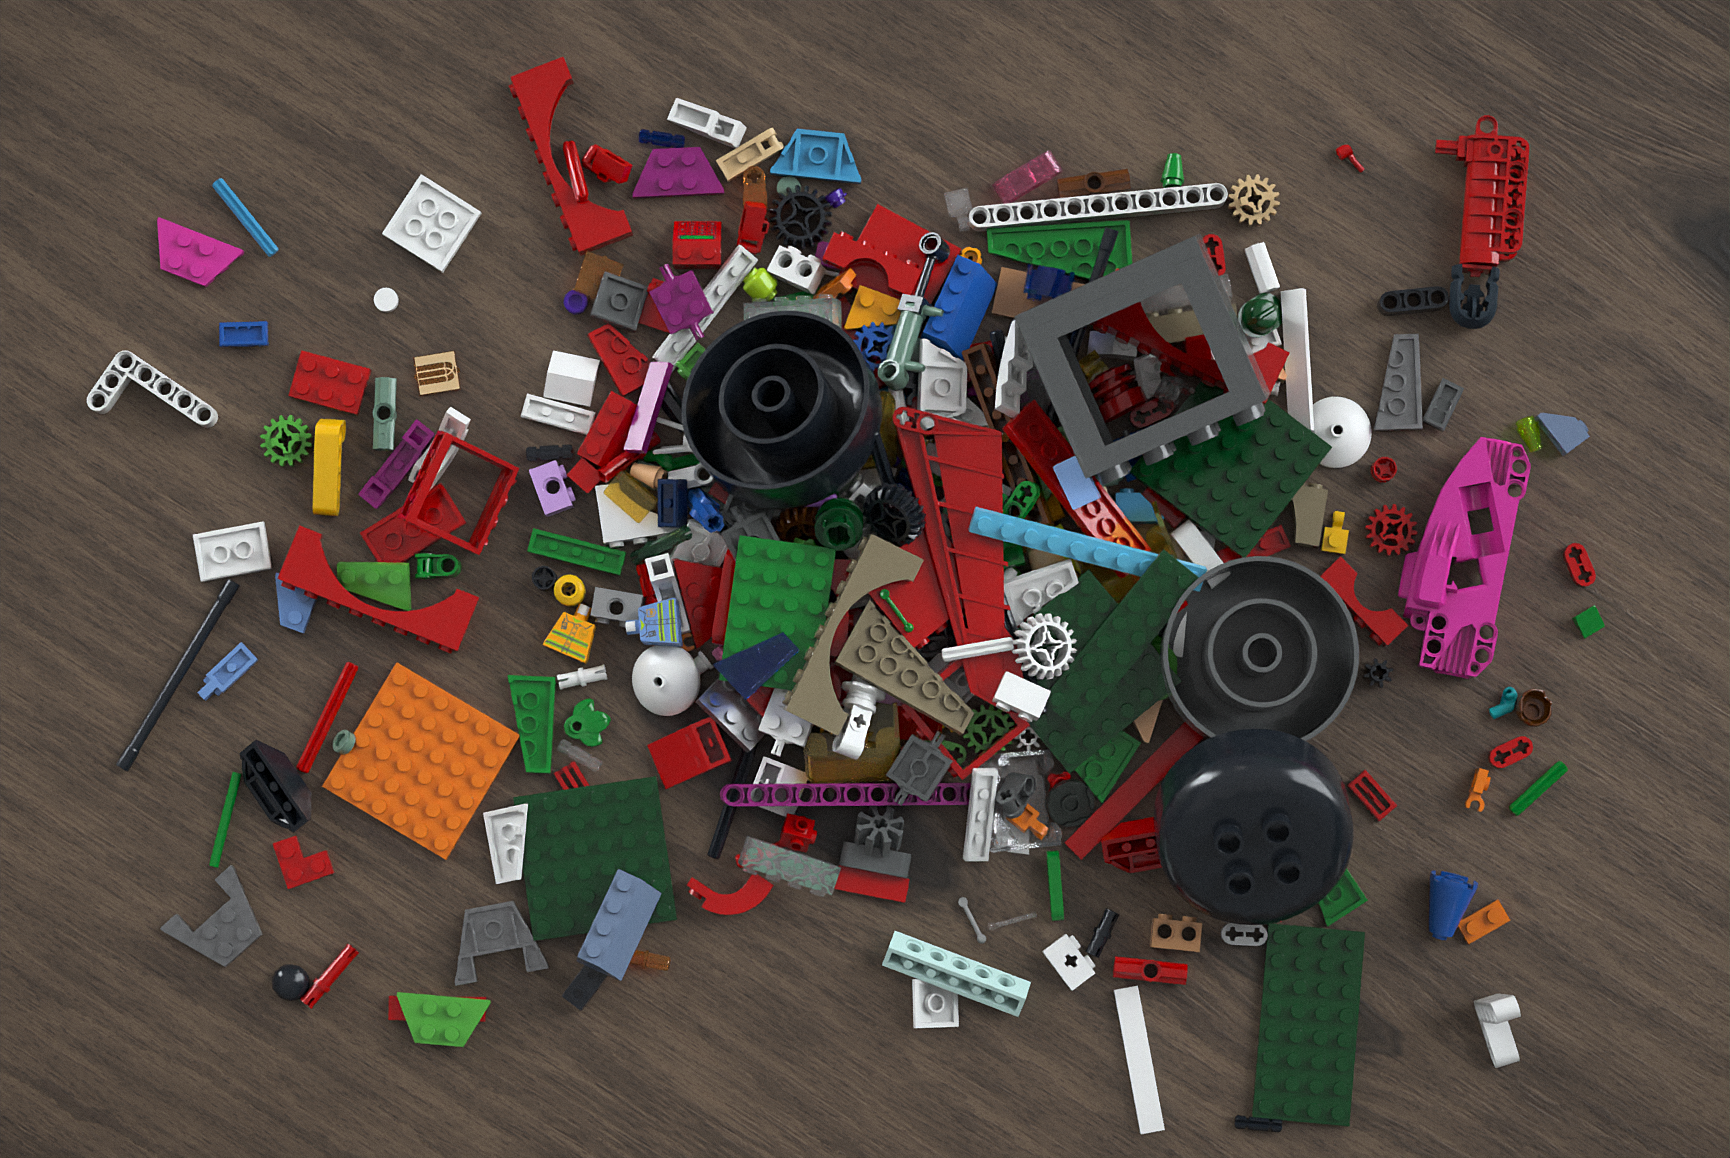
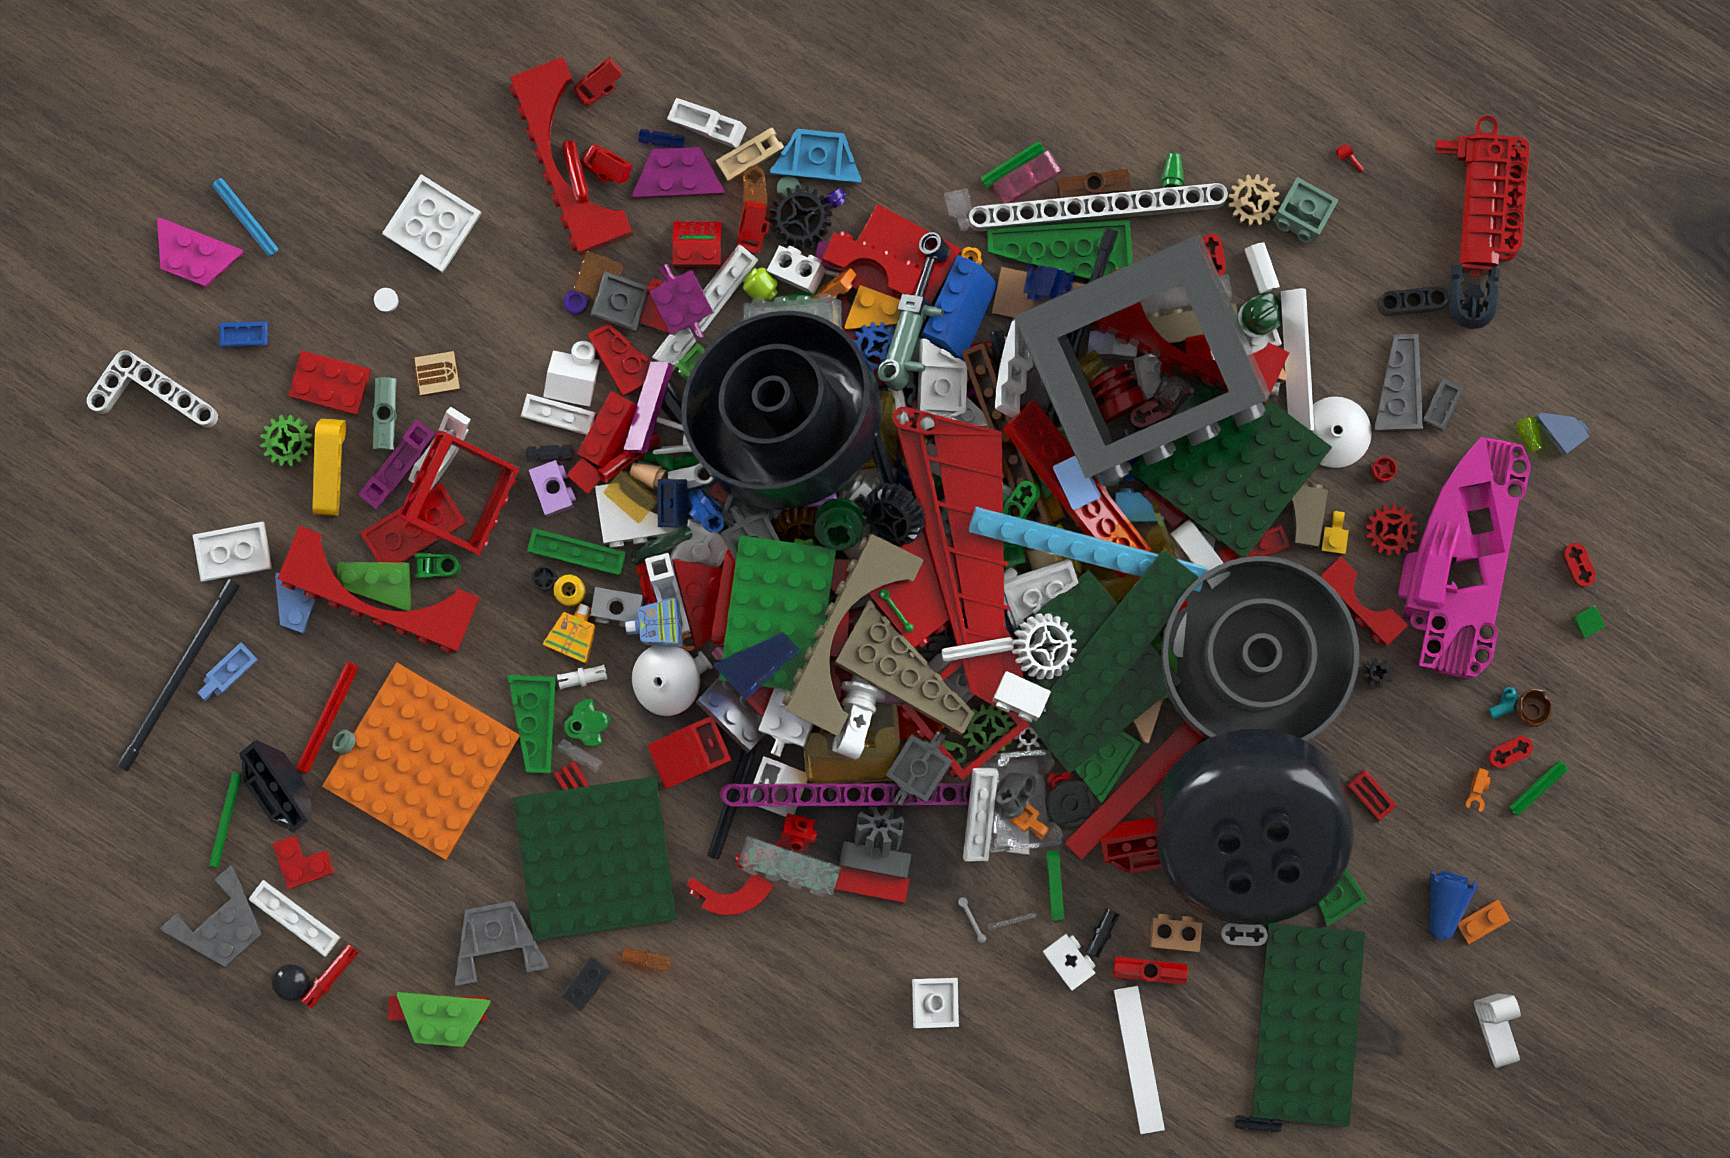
white wing [483,804,528,884] -> none
sand blue slope [577,869,662,981] -> none
light aqua brick [882,931,1031,1017] -> none
none -> white tile [248,880,341,957]
none -> white tile [571,341,595,366]
none -> red piece [574,57,622,106]
none -> green axle [981,142,1045,188]
none -> sand green plate [1273,177,1338,244]

